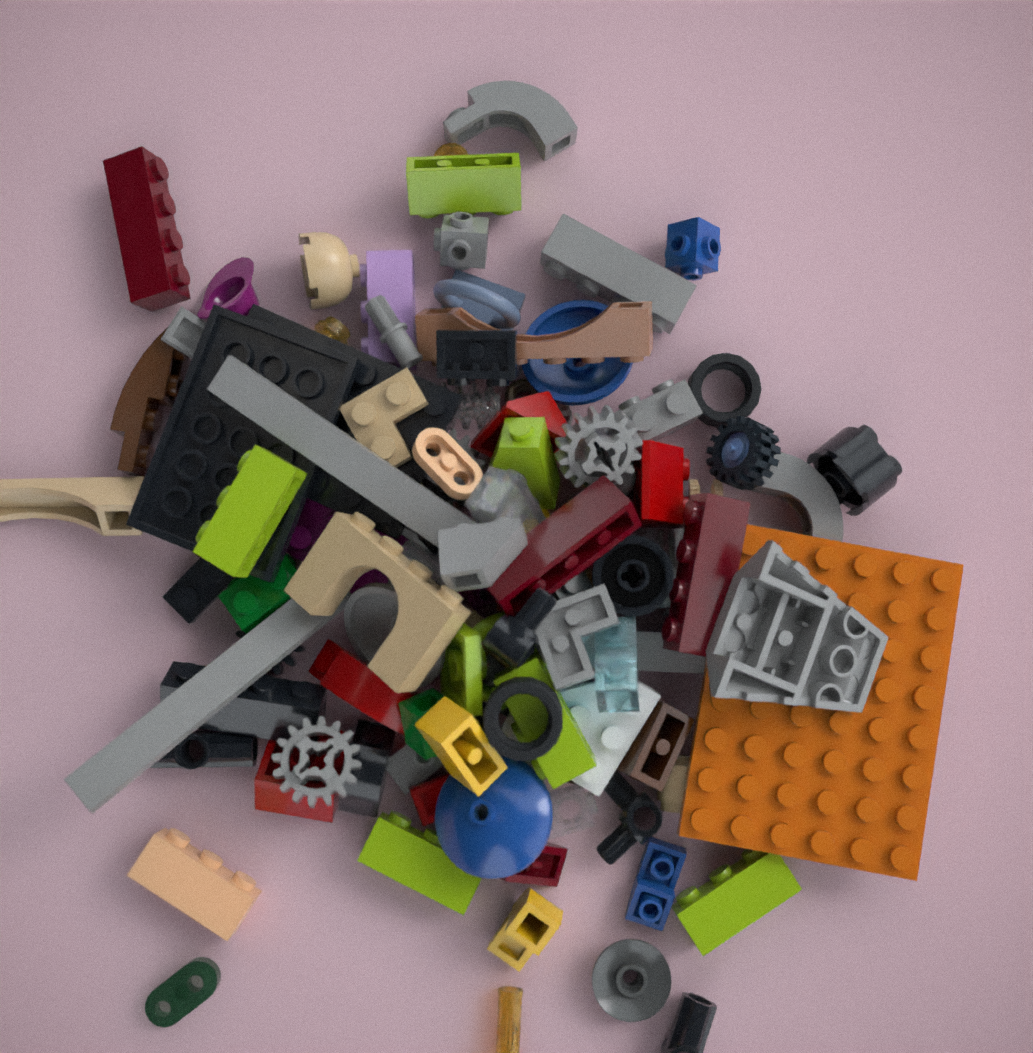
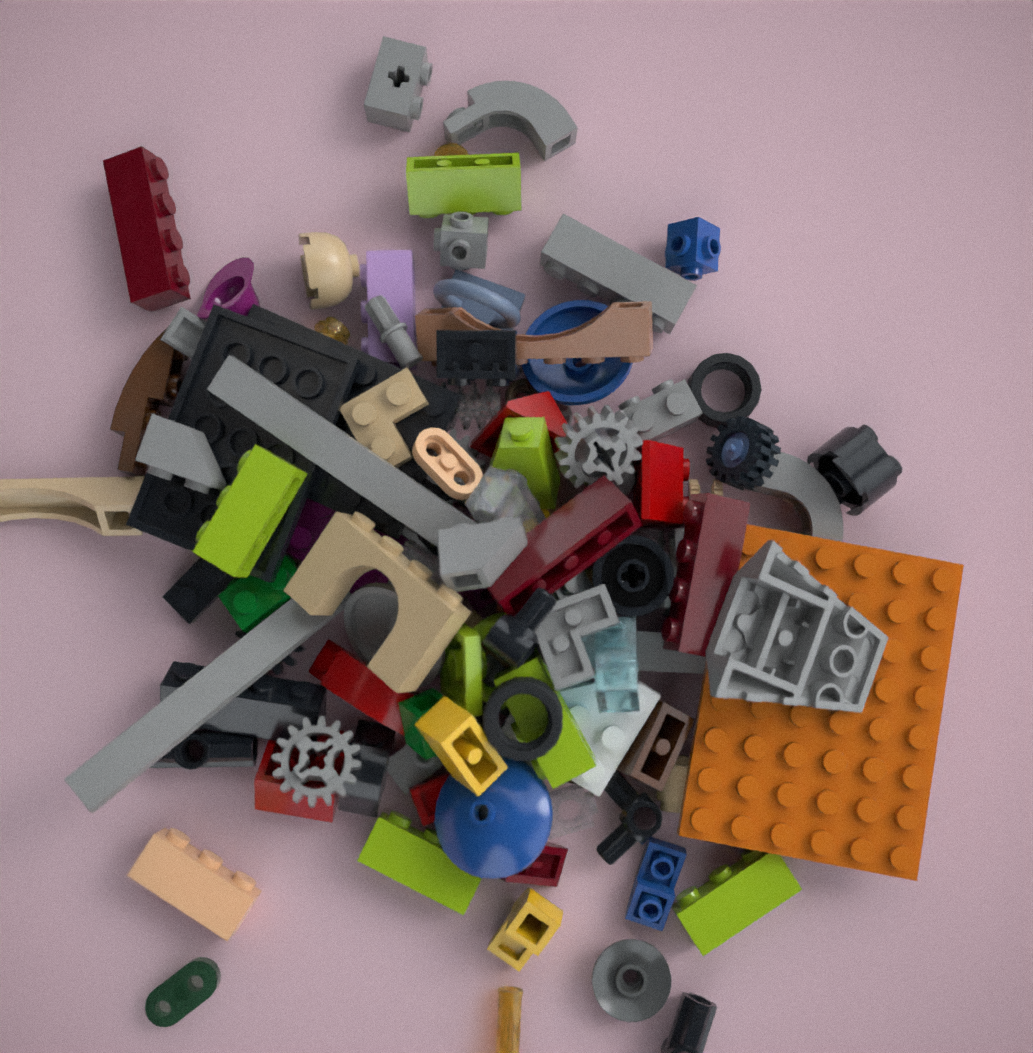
none -> light grey slope [135,414,226,494]
none -> light grey brick [364,36,433,132]

